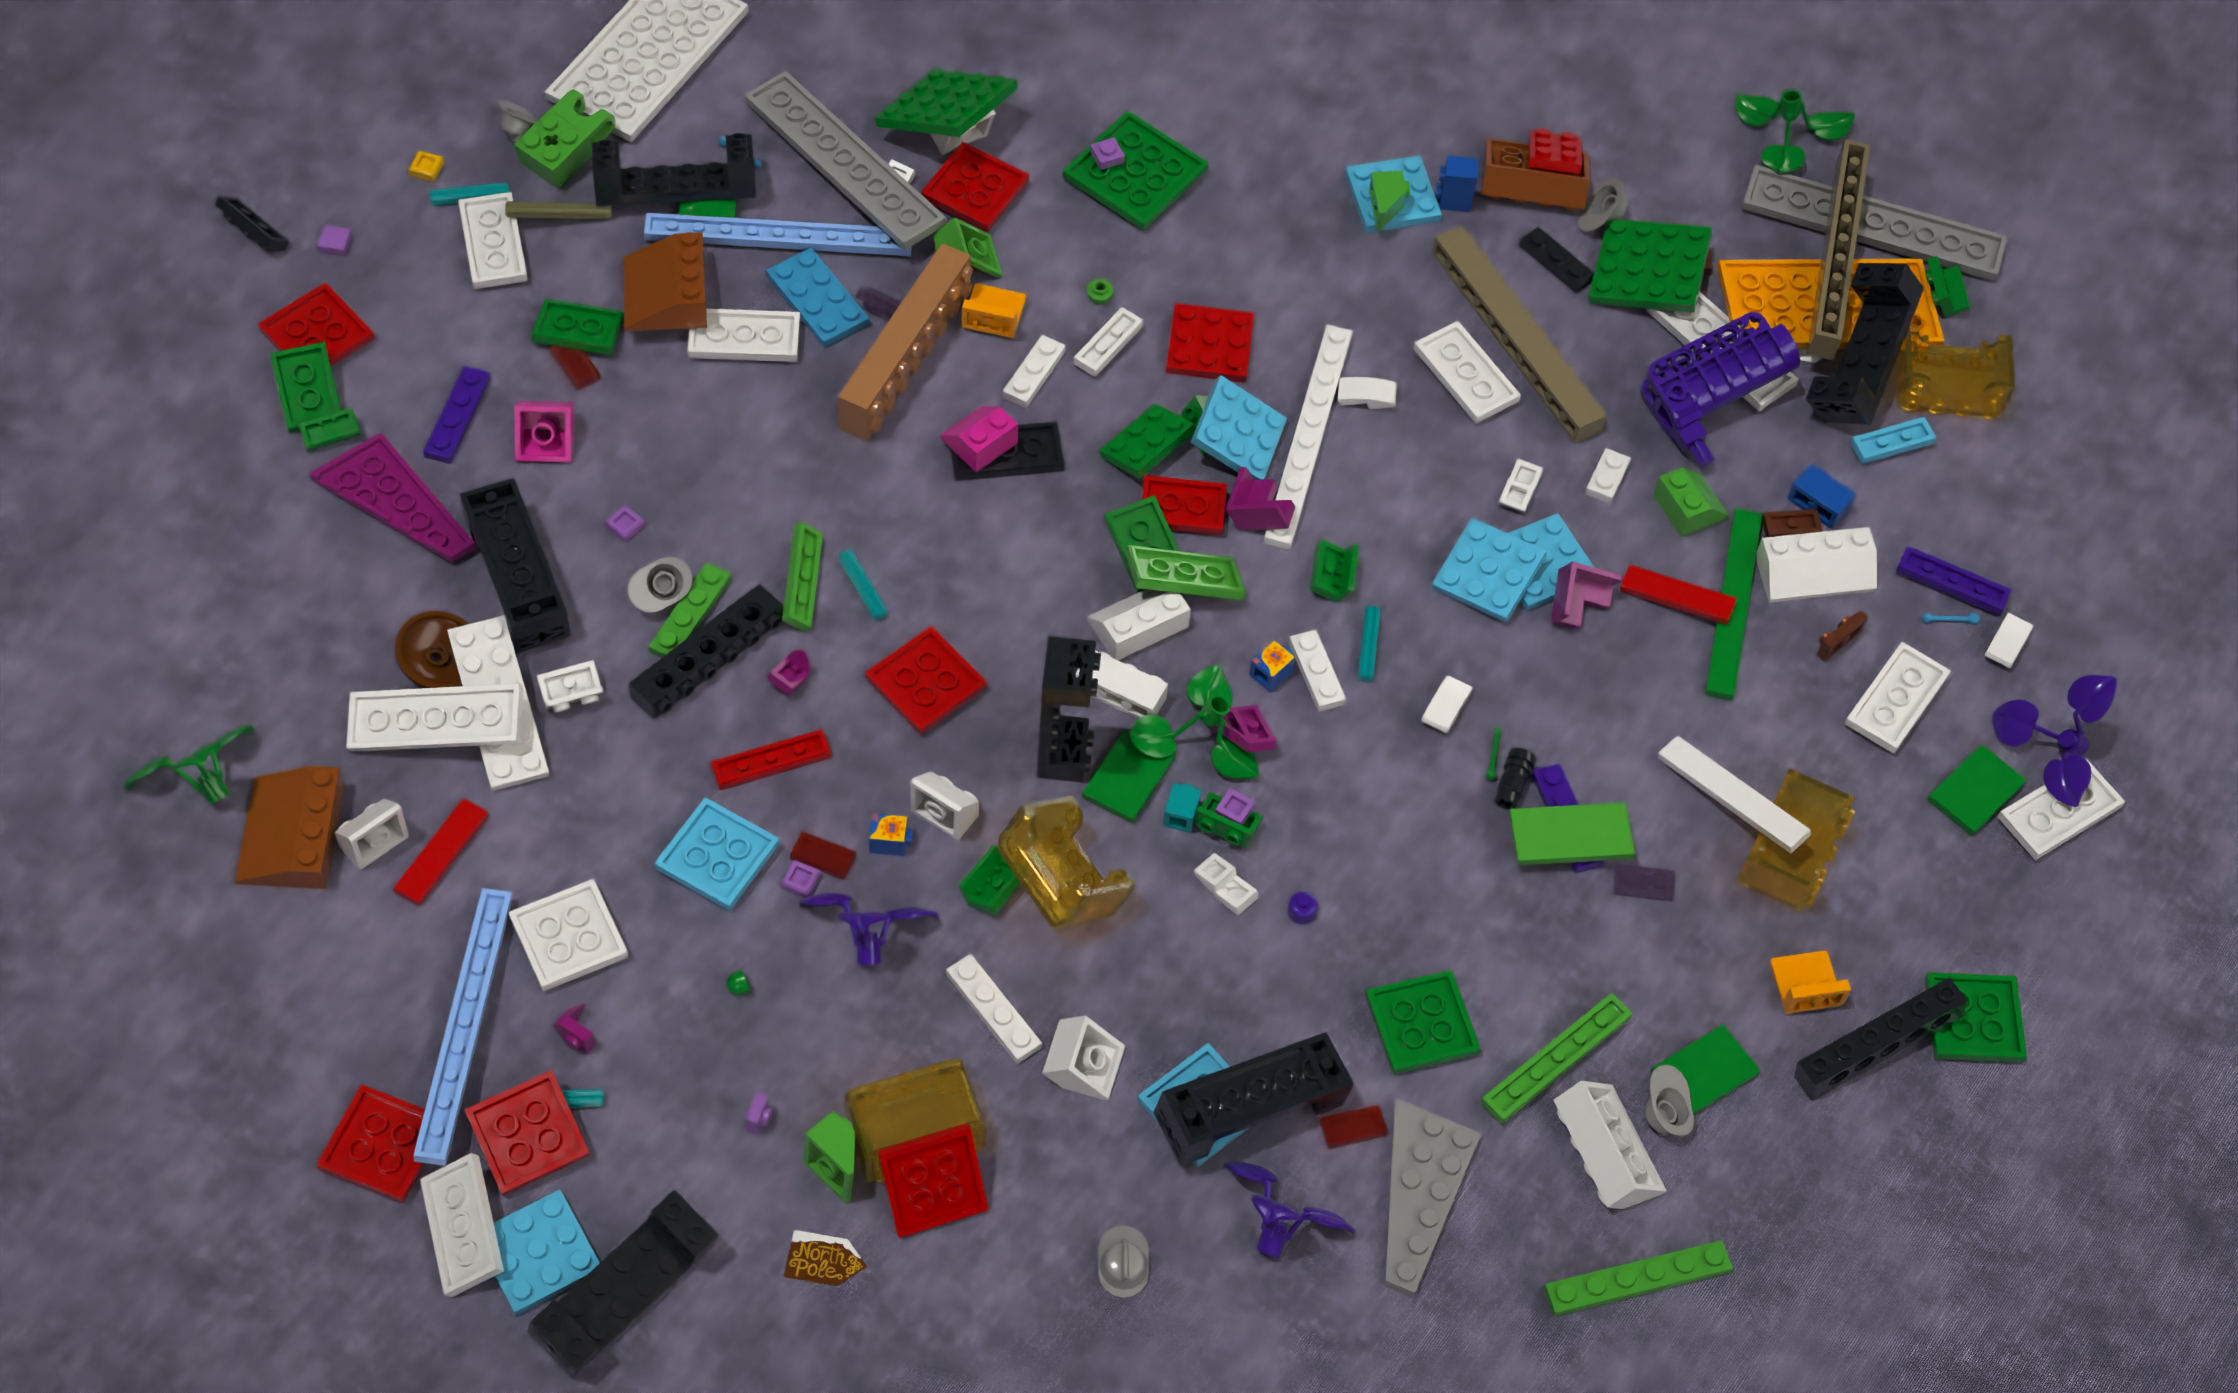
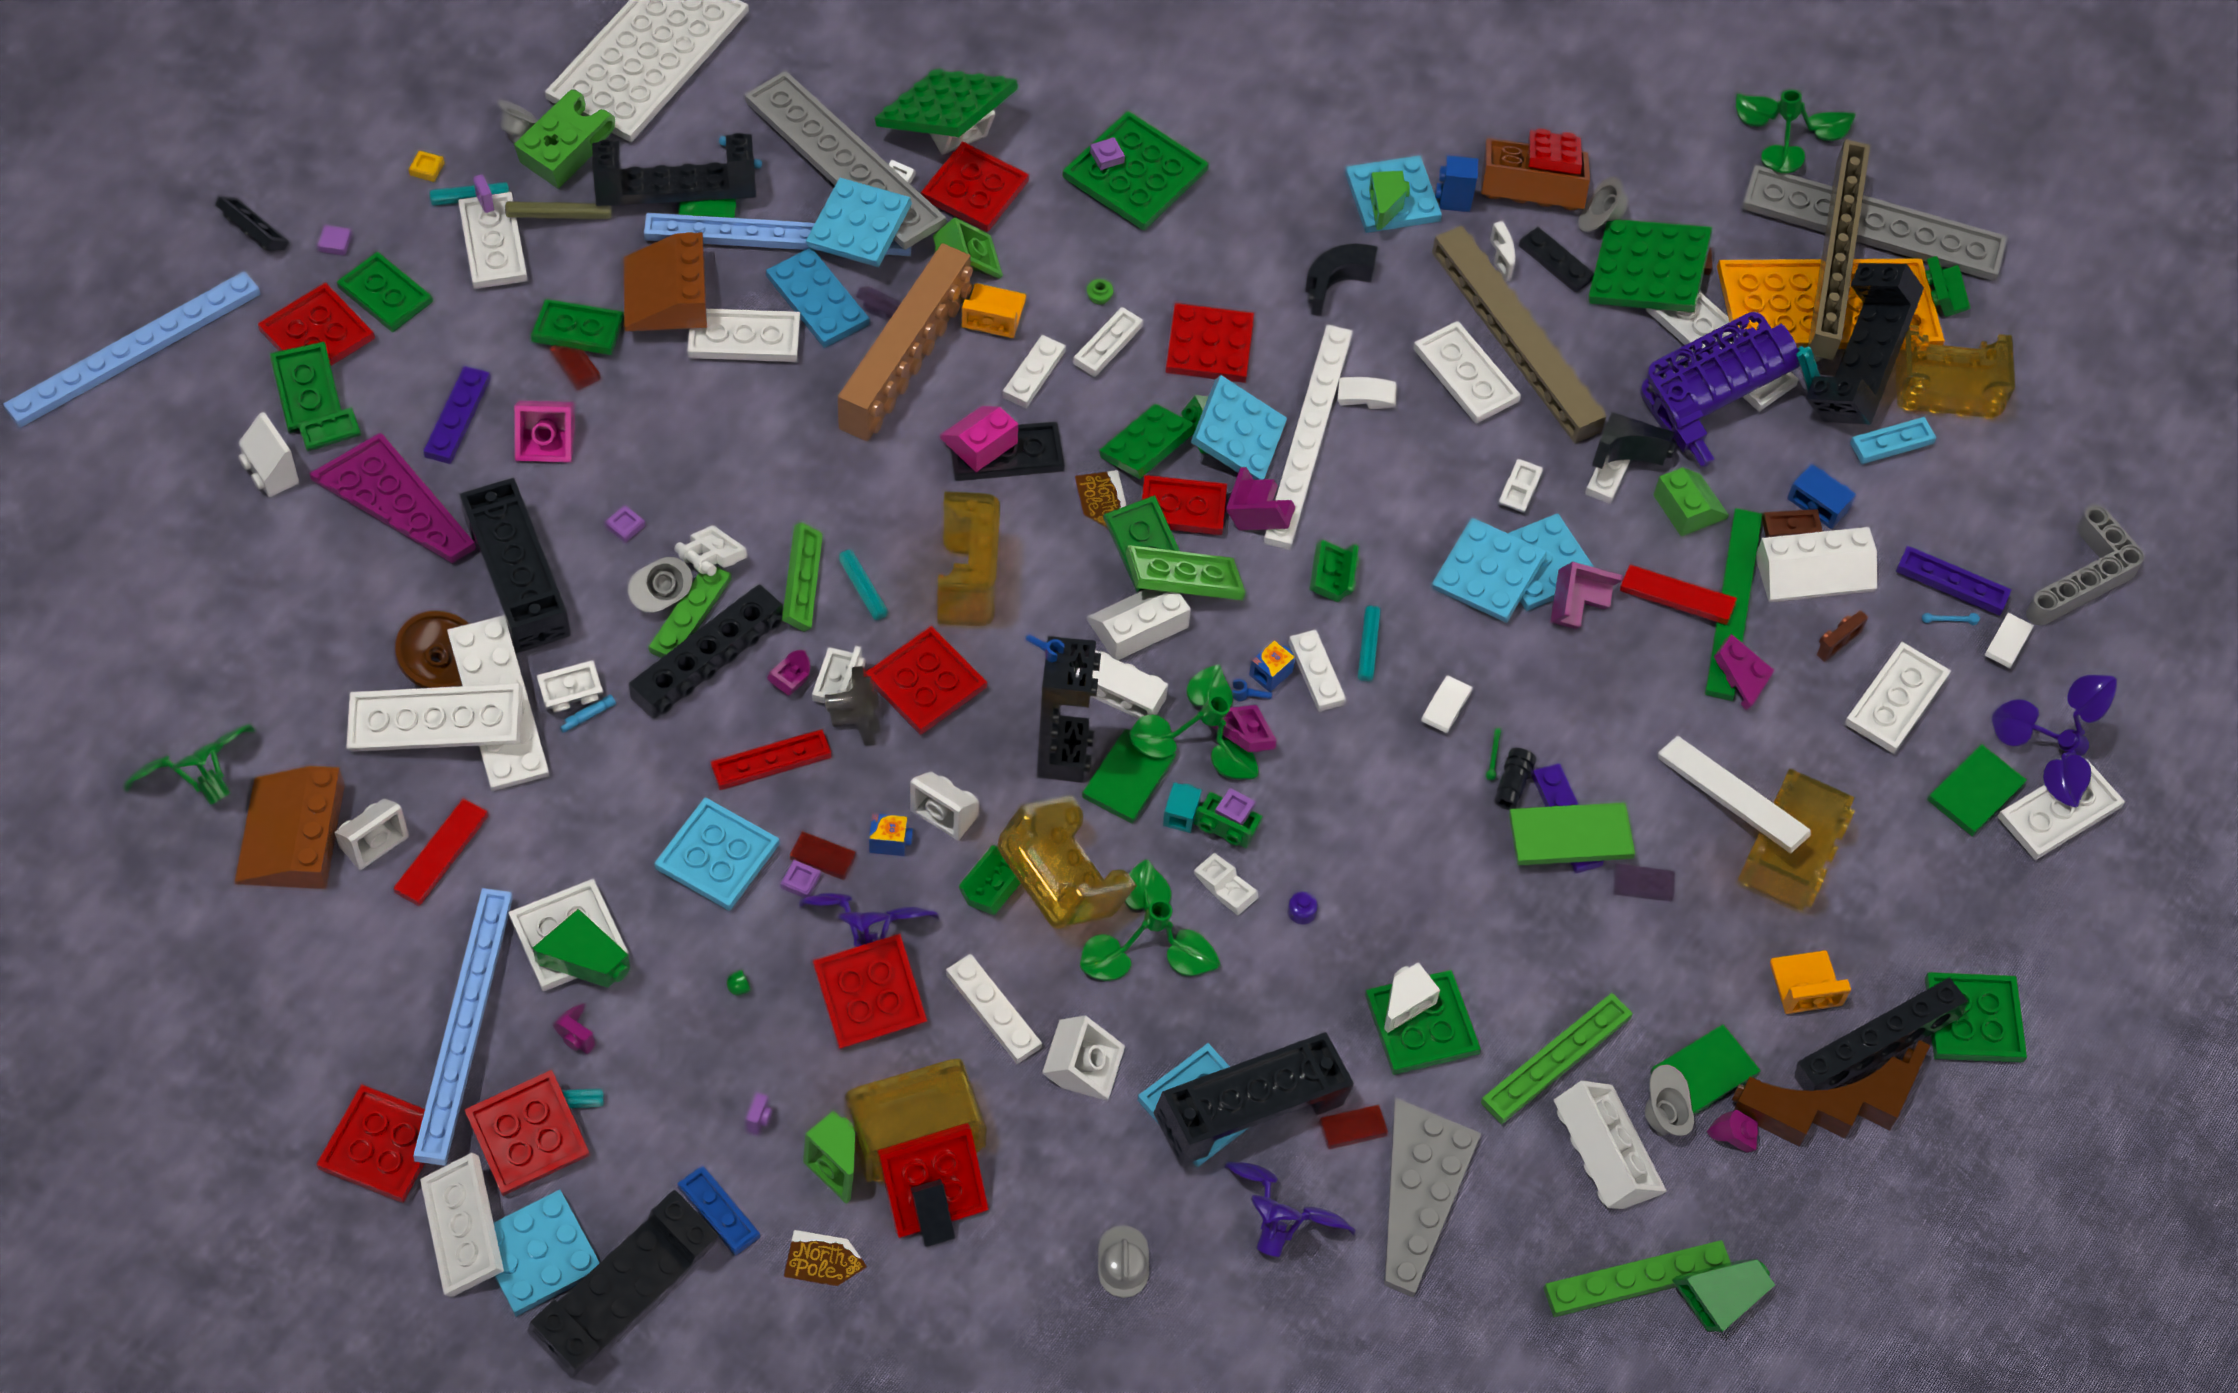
none -> light blue plate [3,271,261,428]
none -> white slope [238,412,299,498]
none -> green tile [337,251,433,333]
none -> medium lavender tile [473,174,494,213]
none -> green slope [532,909,631,988]
none -> dark azure wheel [560,694,616,733]
none -> white plate [674,525,747,576]
none -> blue tile [677,1165,761,1256]
none -> medium azure plate [806,178,912,267]
none -> white bracket [812,646,866,709]
none -> red plate [812,934,927,1049]
none -> clear smoke plate [825,666,880,746]
none -> black tile [910,1179,955,1248]
none -> clear yellow windscreen [937,491,1000,626]
none -> blue hand [1026,634,1064,662]
none -> sticker [1075,470,1126,529]
none -> green plant [1079,859,1220,981]
none -> blue hand [1232,679,1272,702]
none -> black arch [1305,243,1378,317]
none -> white slope [1384,962,1440,1033]
none -> white slope [1490,221,1515,282]
none -> black arch [1592,412,1676,469]
none -> green slope [1672,1259,1775,1332]
none -> magenta plate [1706,1110,1758,1153]
none -> magenta wing [1714,634,1774,710]
none -> reddish brown arch [1731,1040,1930,1147]
none -> teal axle [1796,346,1820,391]
none -> light grey beam [2026,504,2145,626]

